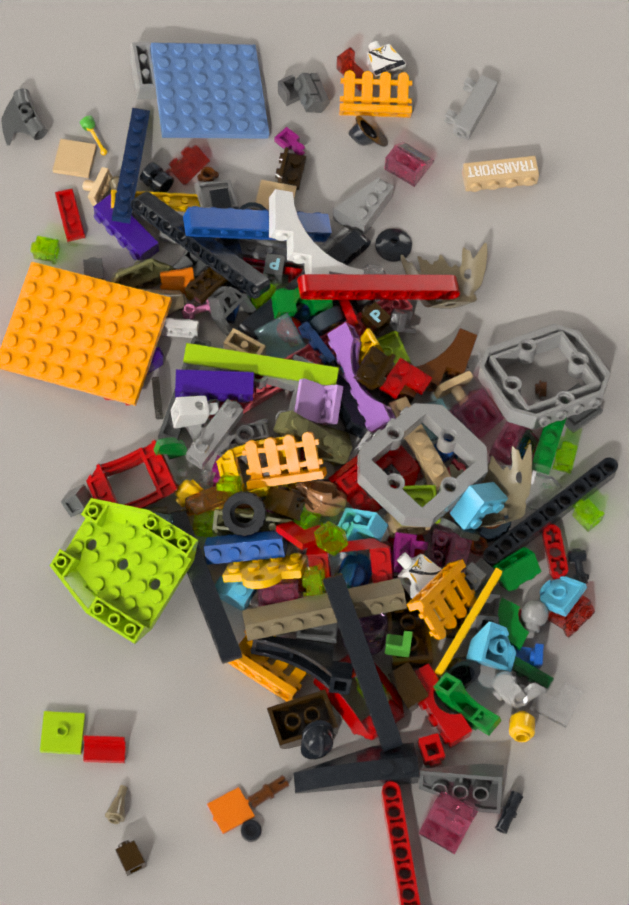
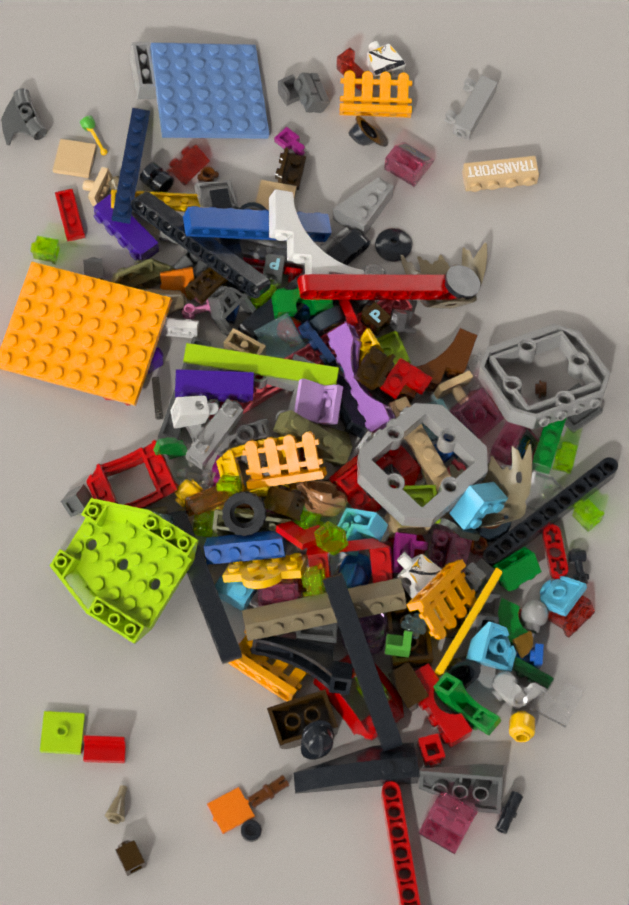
none -> clear light blue plant [401,613,427,639]
none -> tile [444,265,480,300]
none -> pearl gold tile [512,631,533,658]

